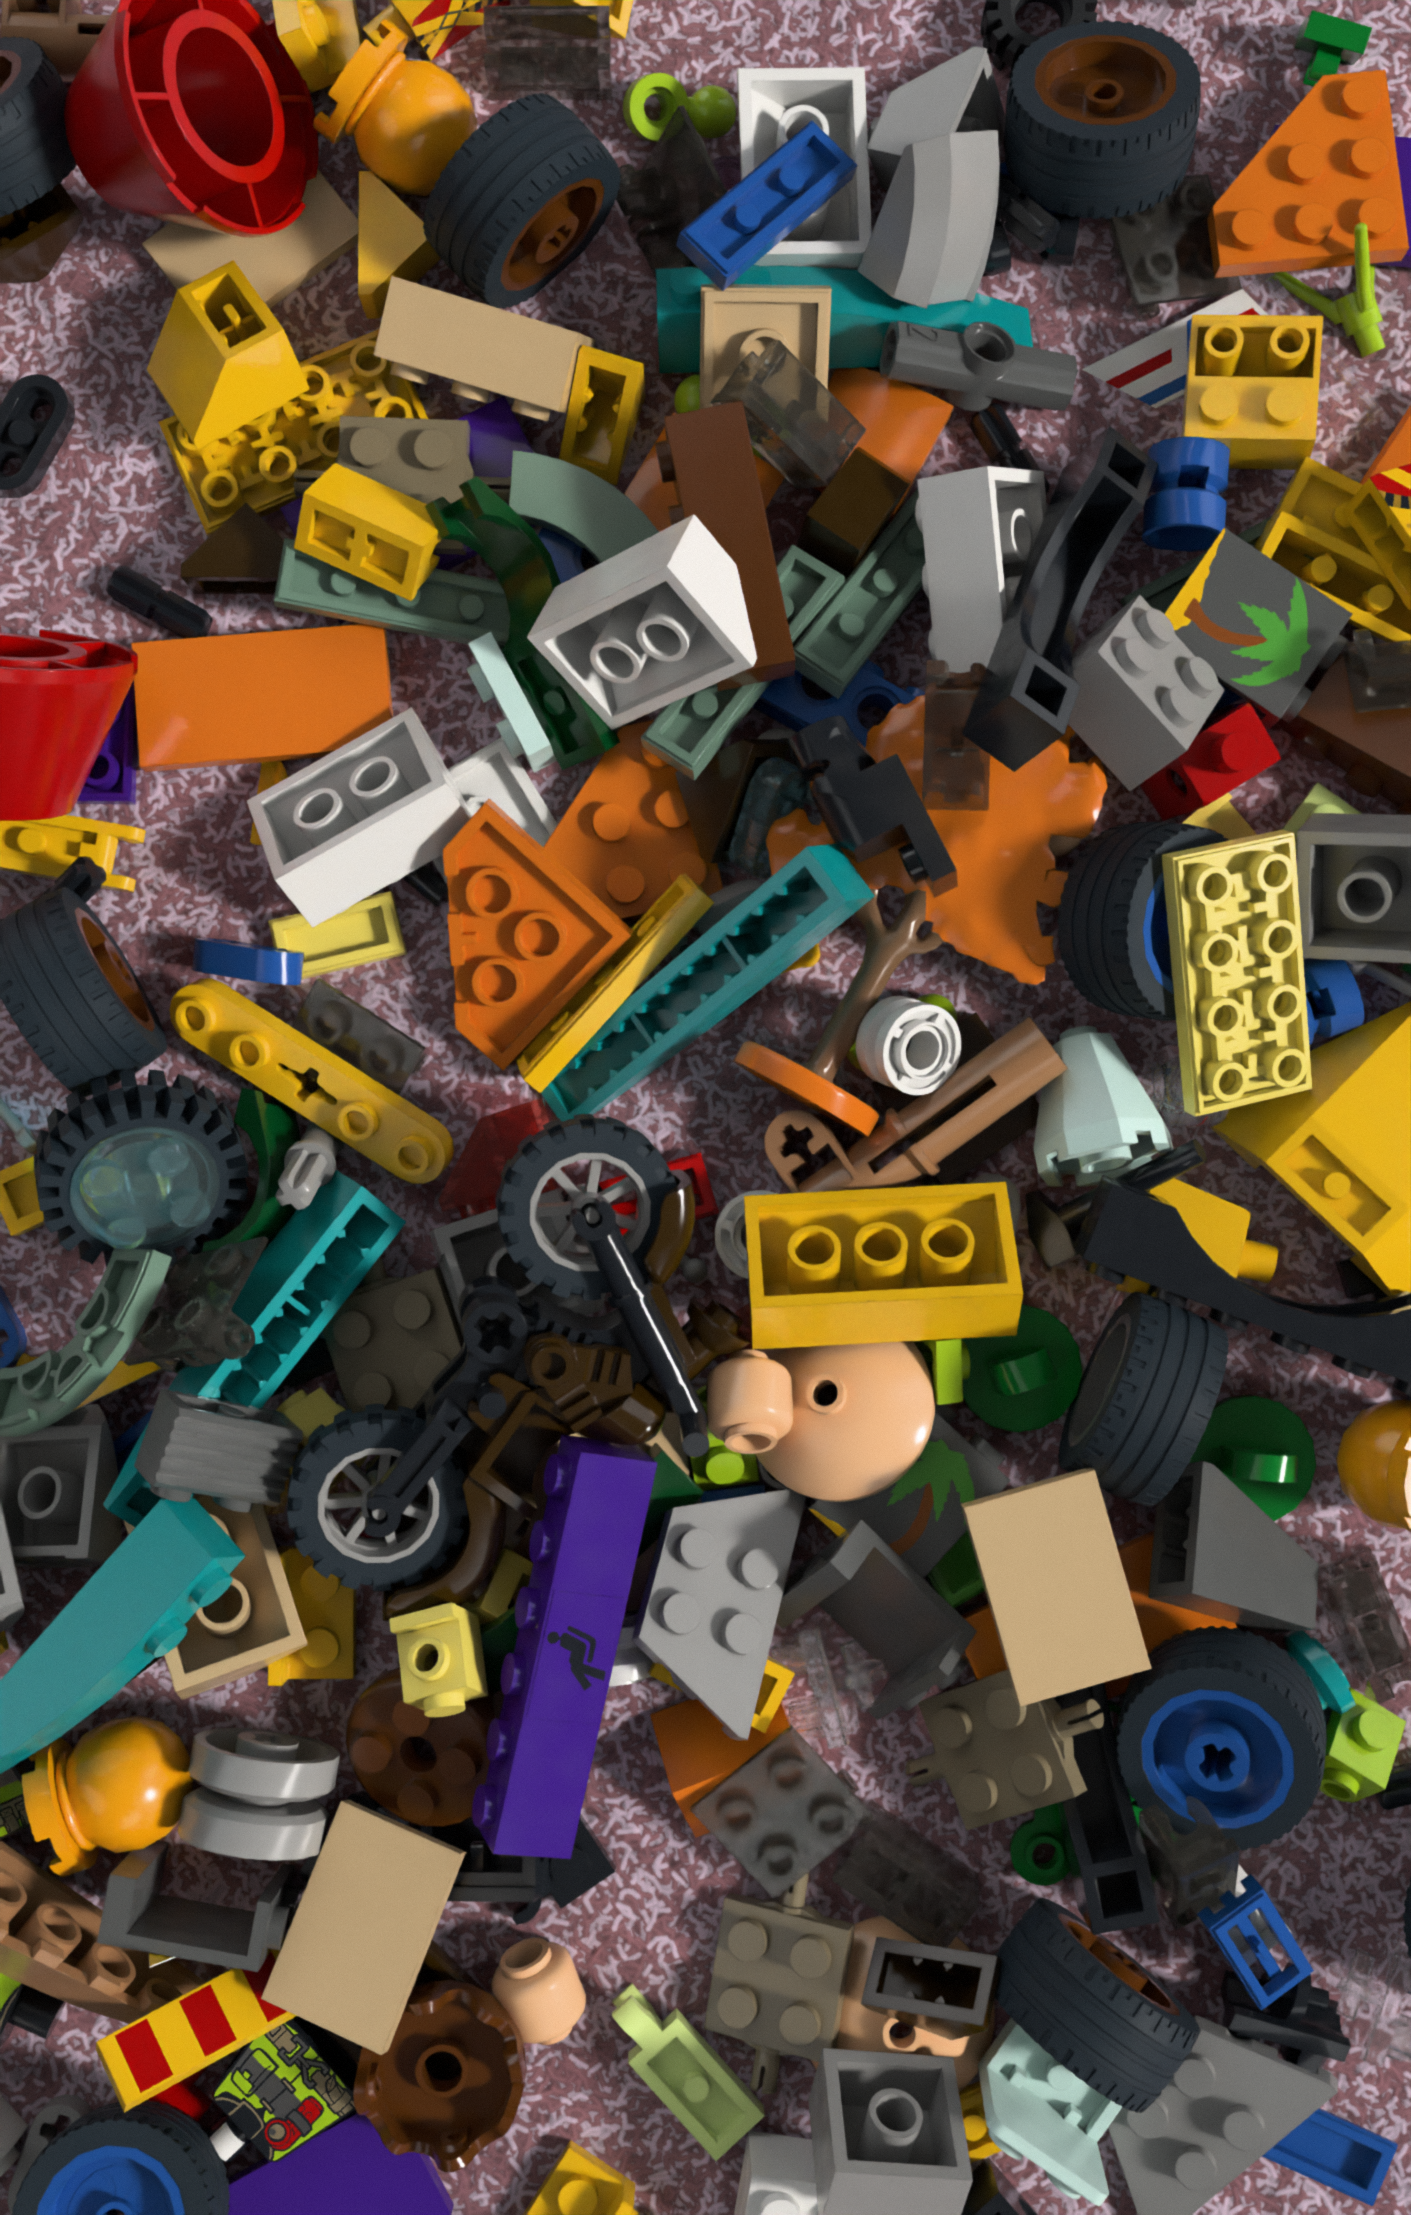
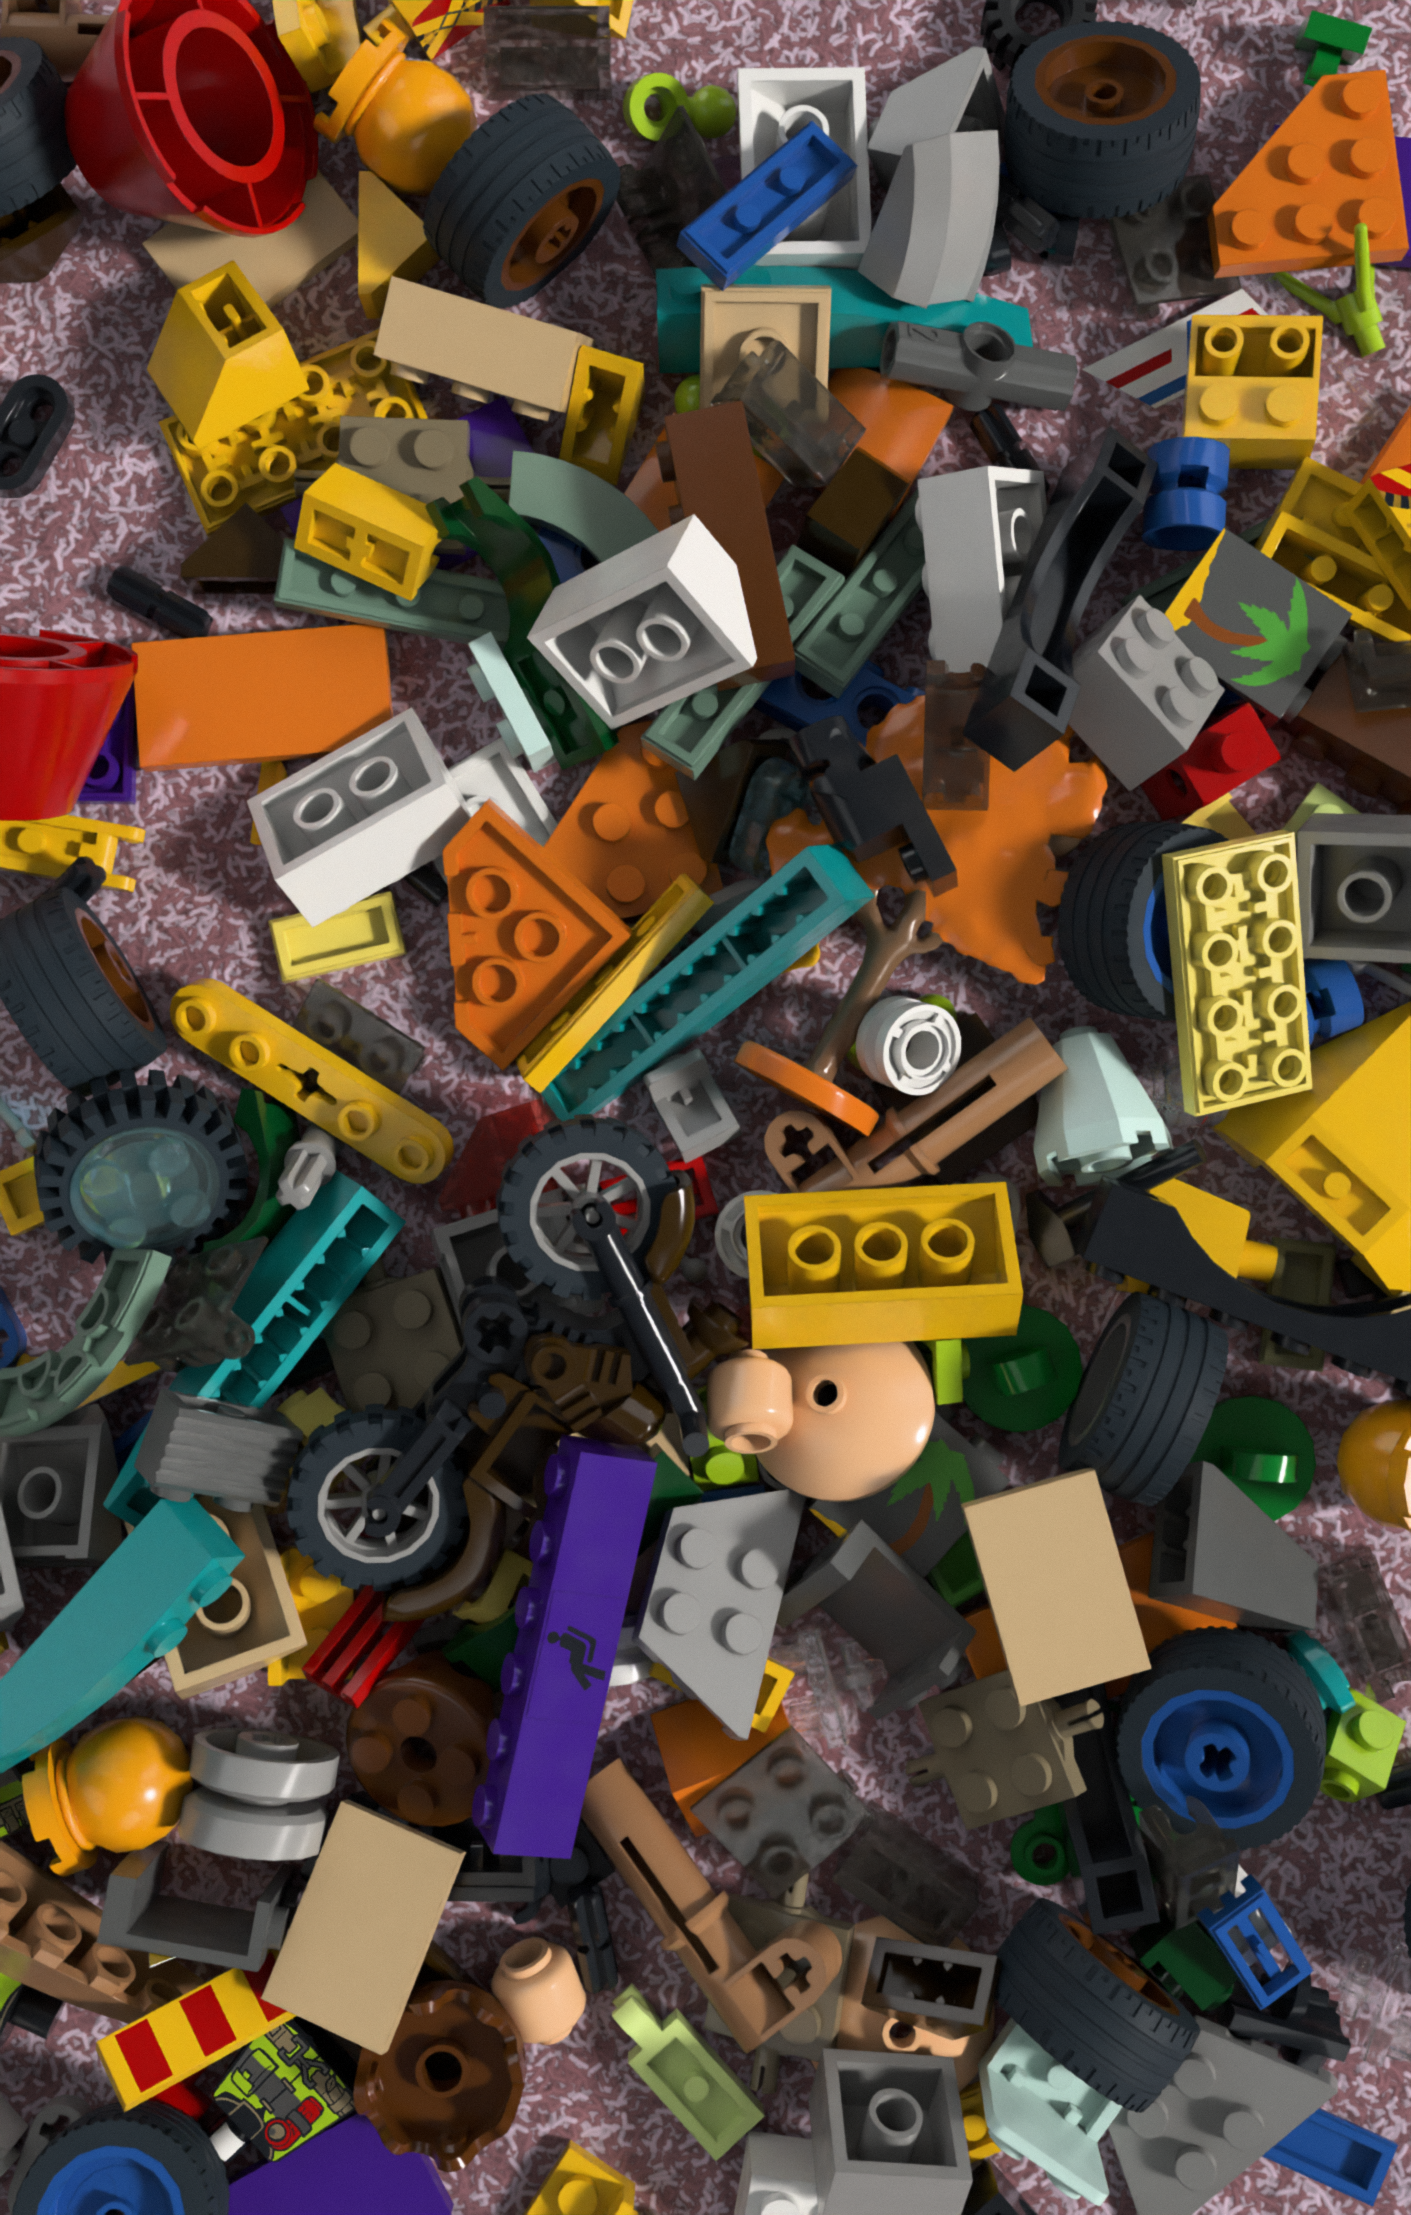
blue beam [192,938,304,985] -> none
light yellow brick [389,1602,488,1717] -> none
none -> red tile [301,1585,426,1709]
none -> black piece [567,1881,618,1994]
none -> medium nougat piece [580,1758,843,2054]
none -> light grey bracket [643,1049,742,1164]
none -> dark green brick [1128,1896,1238,2011]
none -> olive tile [1258,1237,1337,1372]

